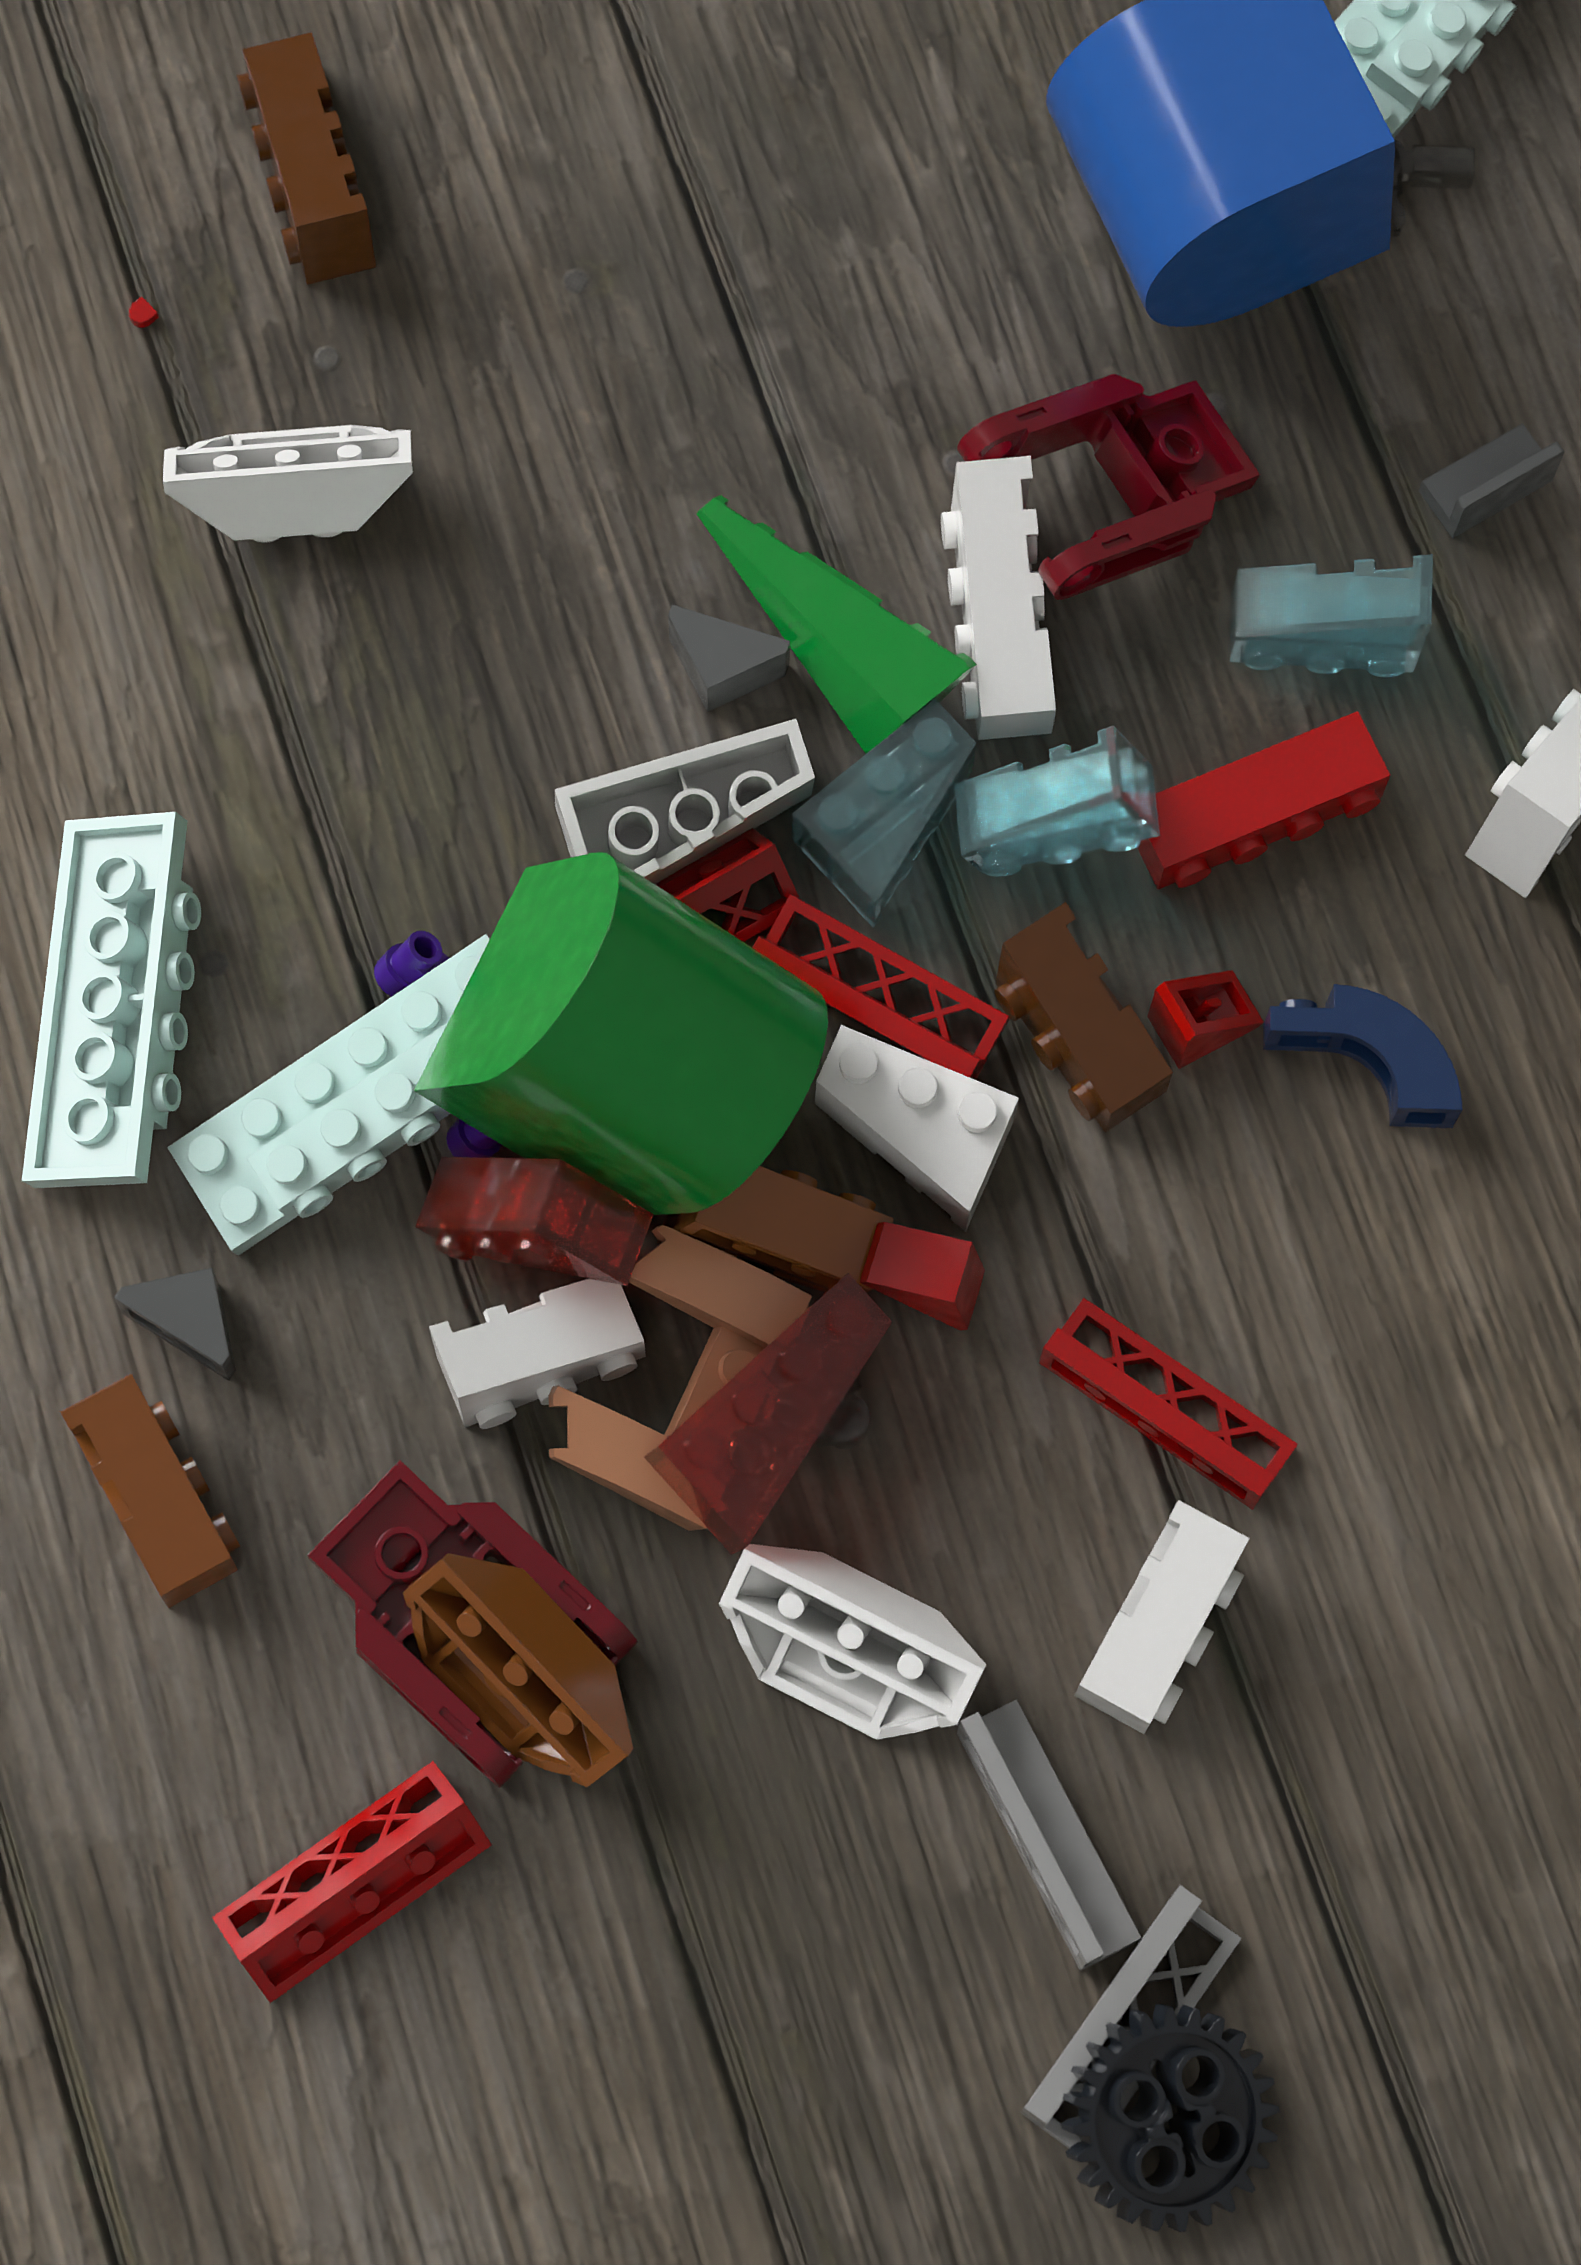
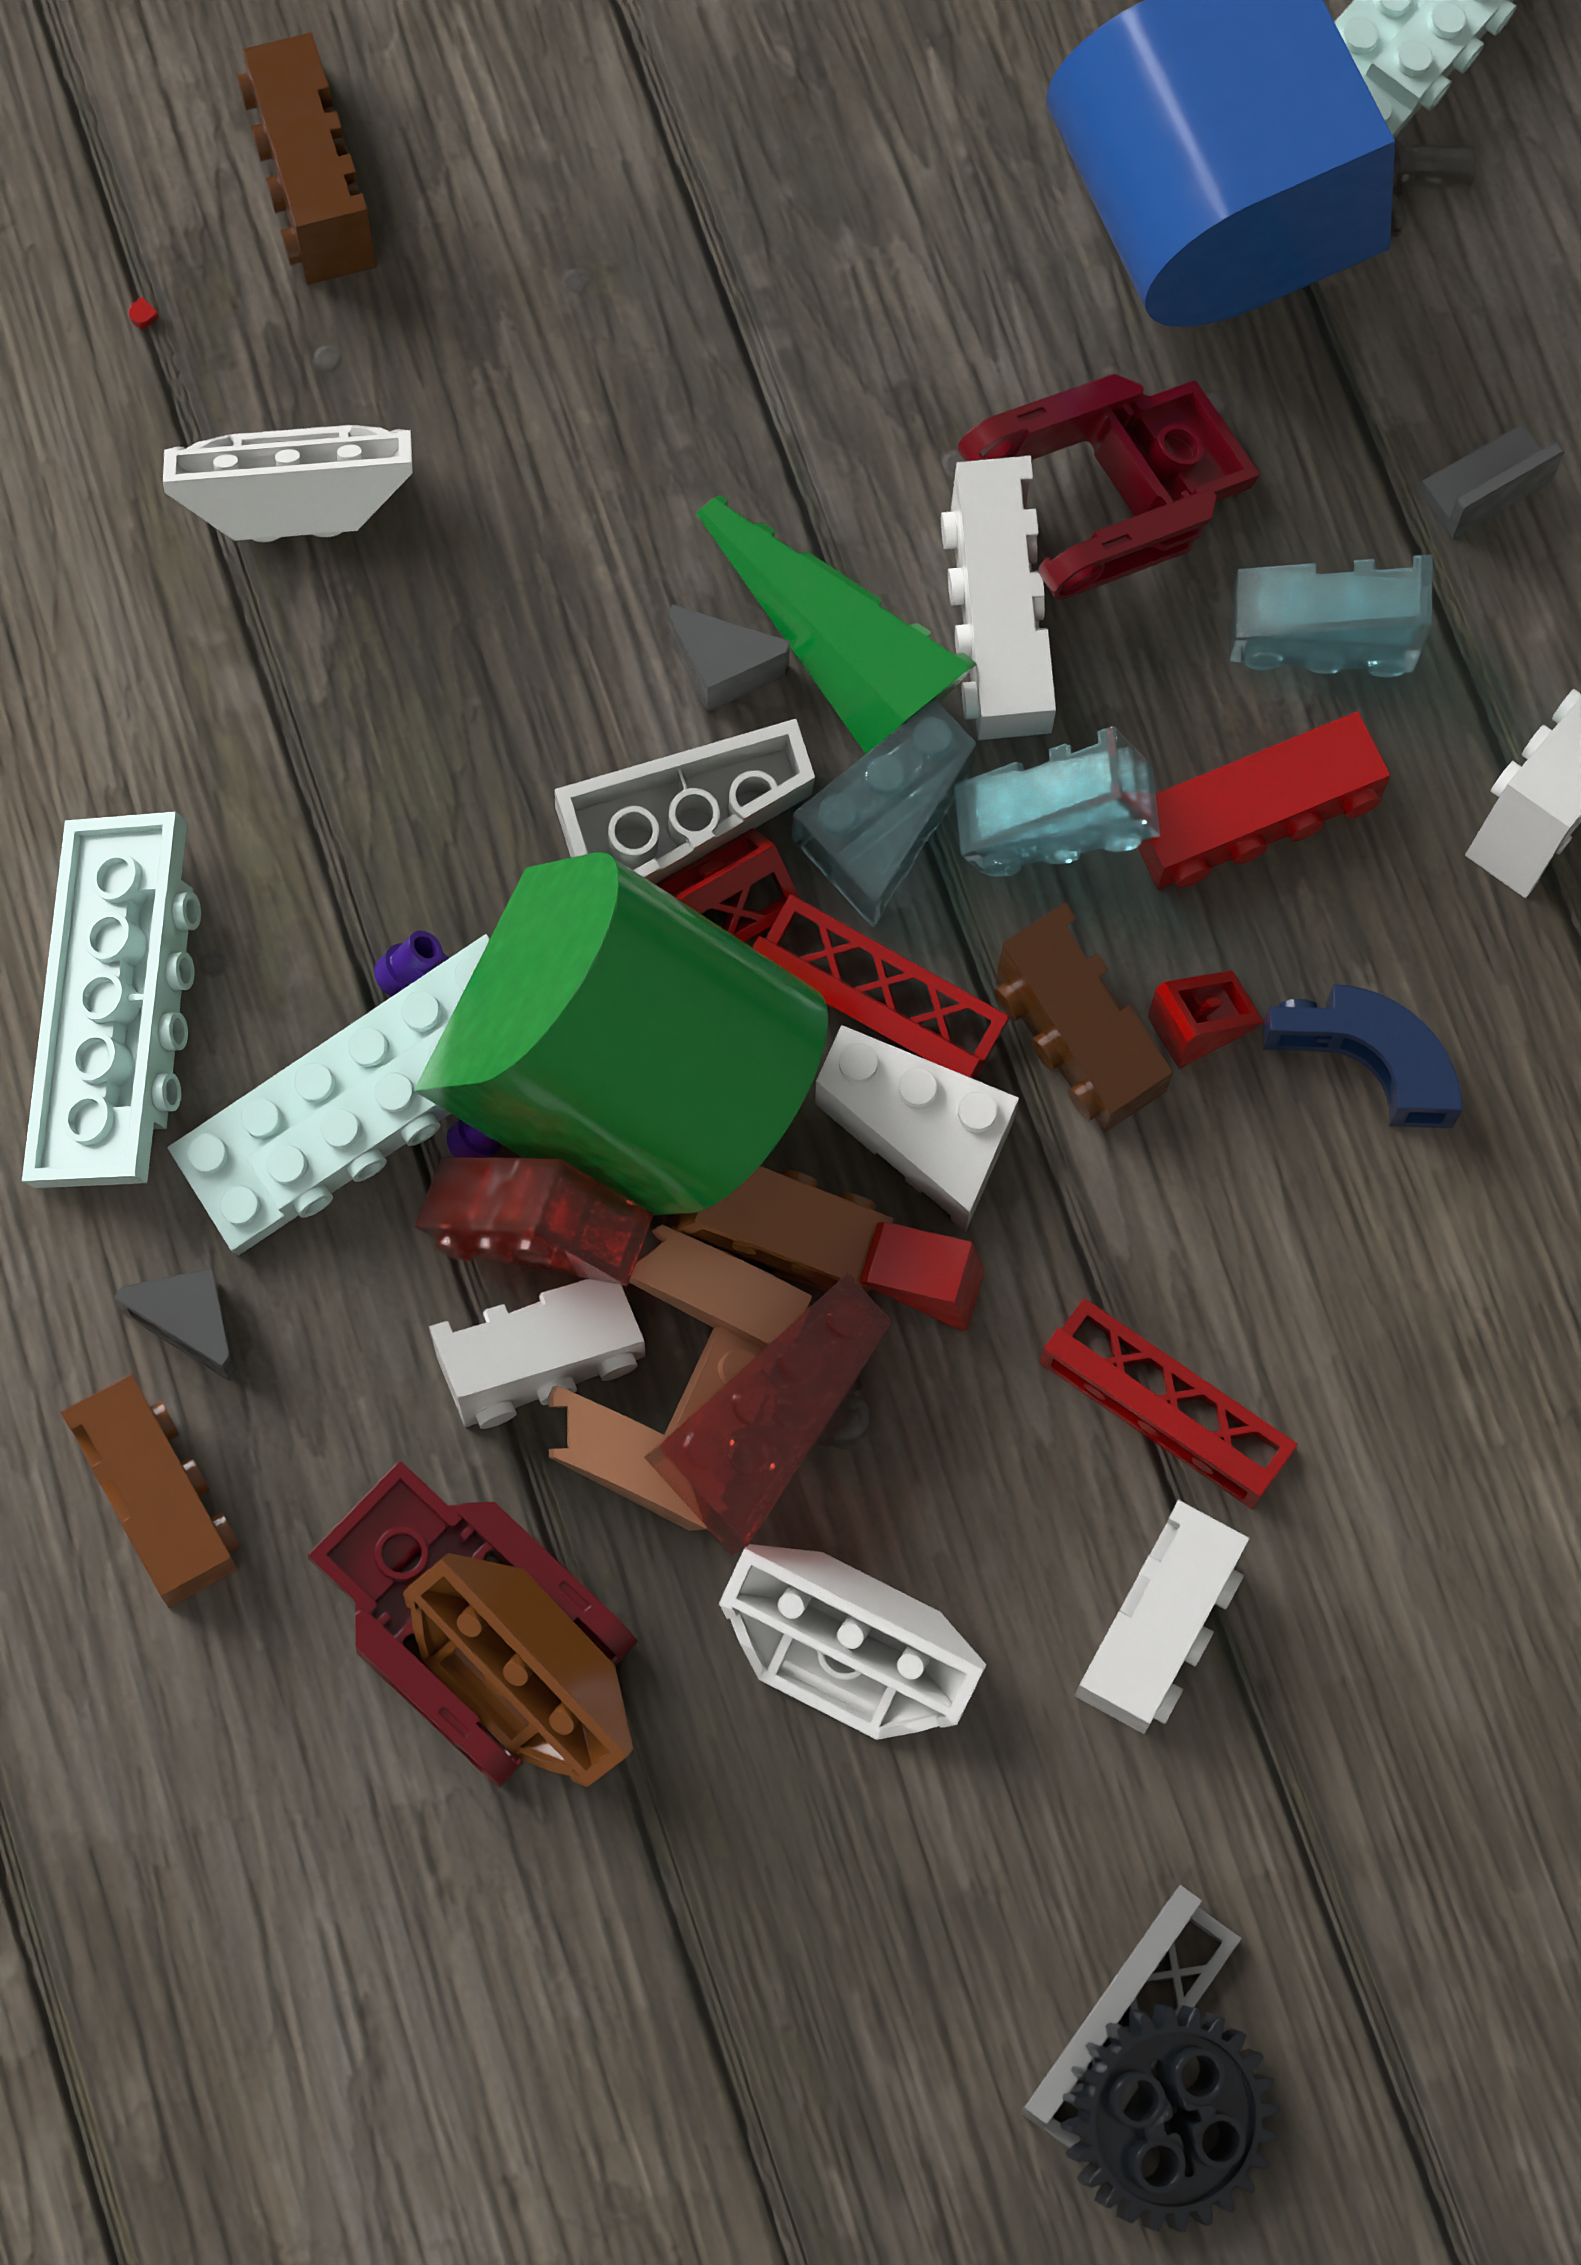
red fence [212,1761,492,2003] -> none
light grey fence [957,1699,1141,1971] -> none

